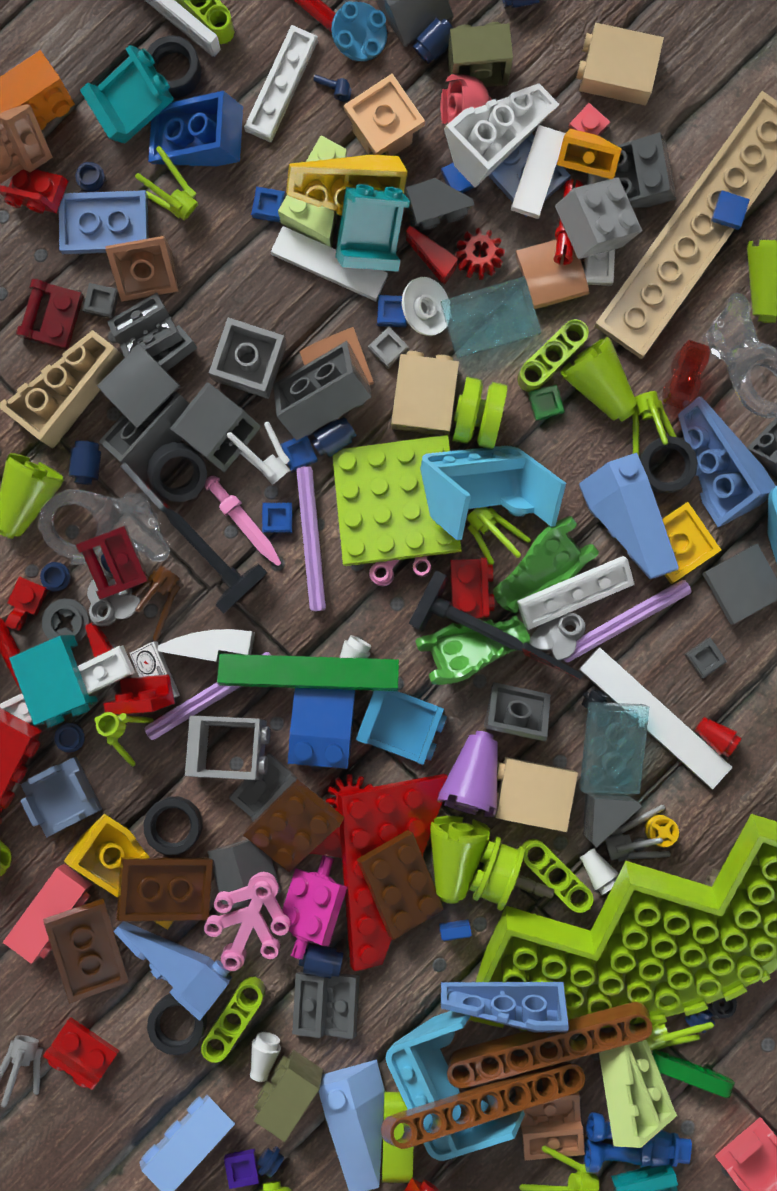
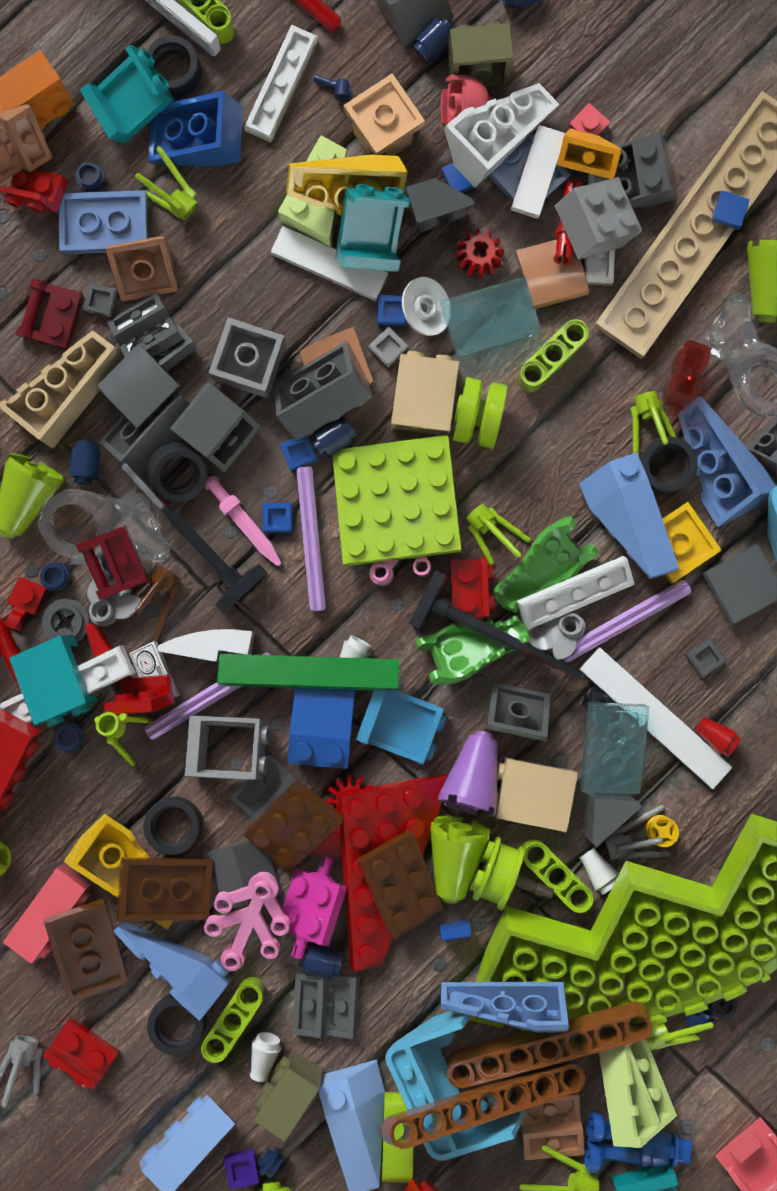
sand blue panel [20,757,102,838] -> none
white plant [227,422,290,485] -> none
blue tile [251,186,286,223] -> none
dark azure dish [331,1,387,62] -> none
red slope [406,227,458,285] -> none
medium azure windscreen [420,446,566,540] -> none
green tile [528,384,565,422] -> none
lime cone [560,337,637,421] -> none
tan brick [576,23,664,106] -> none
green beam [651,1049,735,1098] -> none

